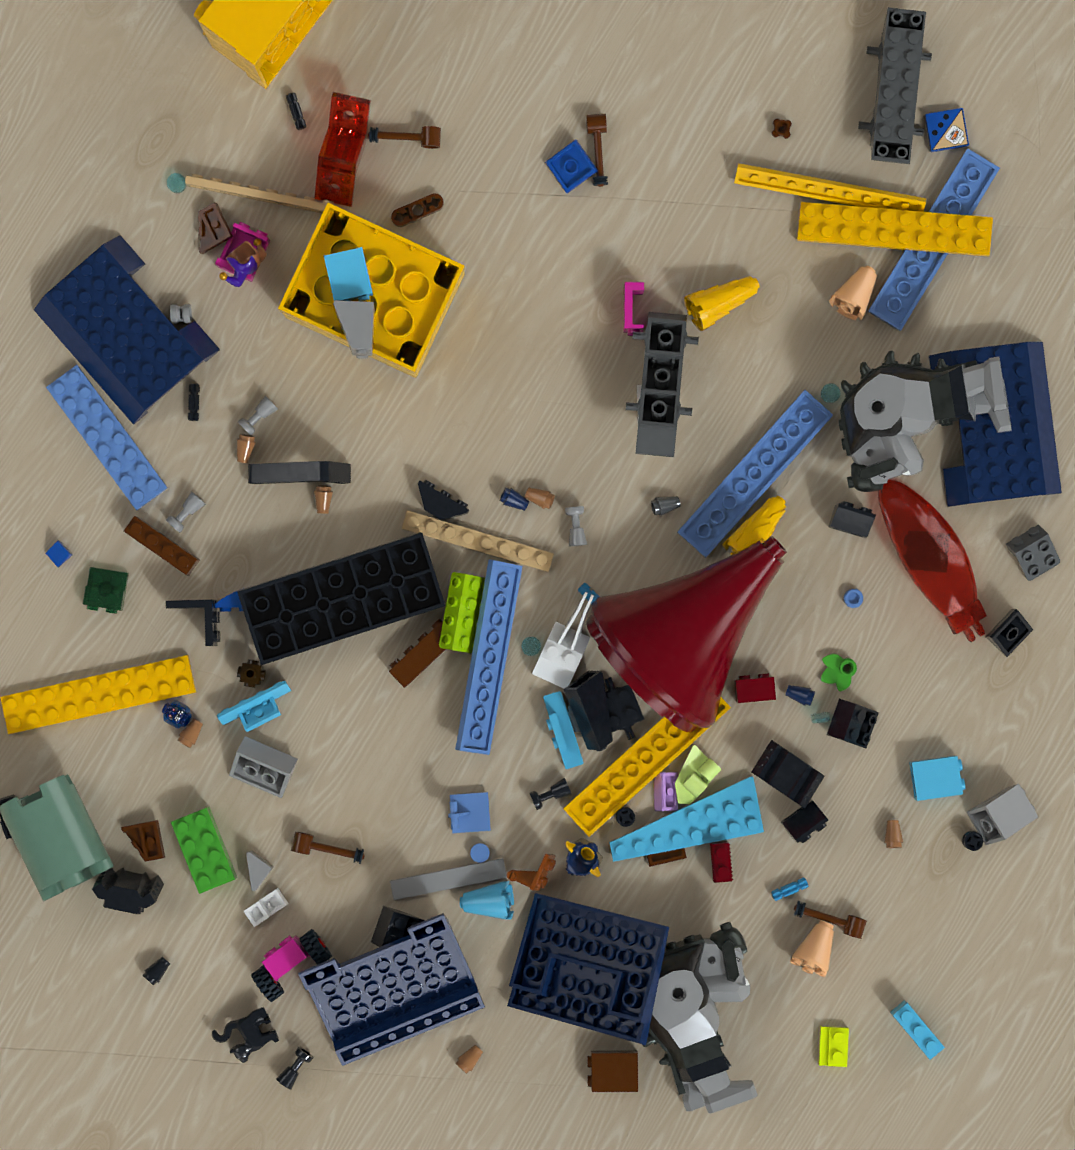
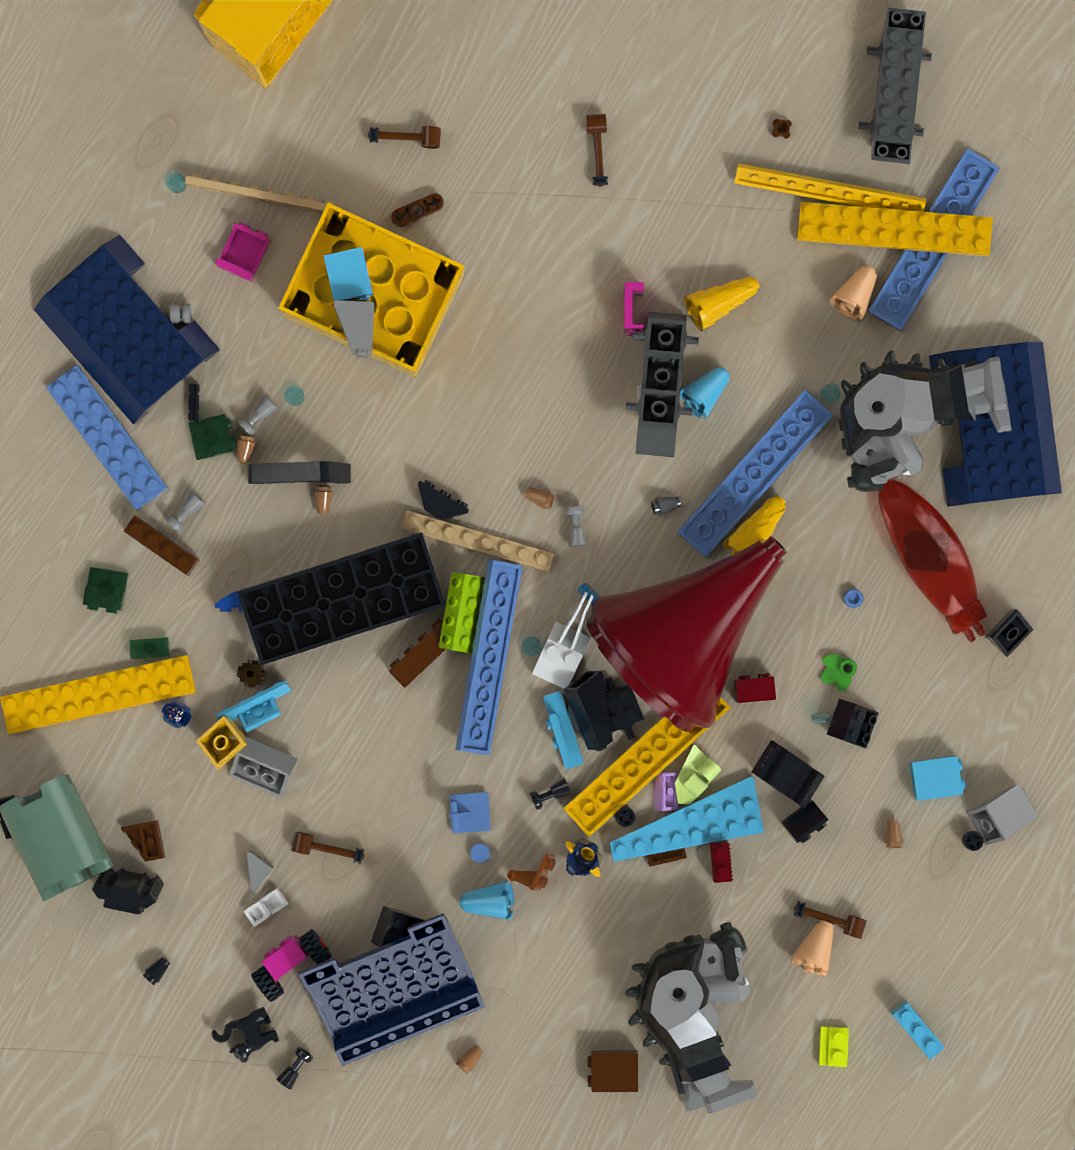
blue slope [46,540,72,568] -> none
black bracket [166,599,221,646] -> none
bright green brick [171,807,237,894] -> none
medium nougat cone [178,718,203,748] -> none
reddish brown wing [198,202,233,254] -> none
piece [219,238,267,287] -> none
black axle [286,93,306,130] -> none
clear red bracket [314,92,371,207] -> none
light grey tile [390,858,507,900] -> none
dark blue cone [499,488,529,511] -> none
dark blue slope [507,893,669,1045] -> none
blue tile [545,139,598,193] -> none
dark azure axle [771,878,809,901] -> none
dark blue cone [785,685,815,706] -> none
black slope [829,501,876,538] -> none
tile [924,108,969,153] -> none
dark grey bracket [1006,524,1060,581] -> none
none -> clear green plate [129,637,170,659]
none -> clear green plate [188,414,237,461]
none -> yellow slope [196,716,247,770]
none -> clear light blue tile [285,386,305,406]
none -> medium azure cone [680,367,730,419]

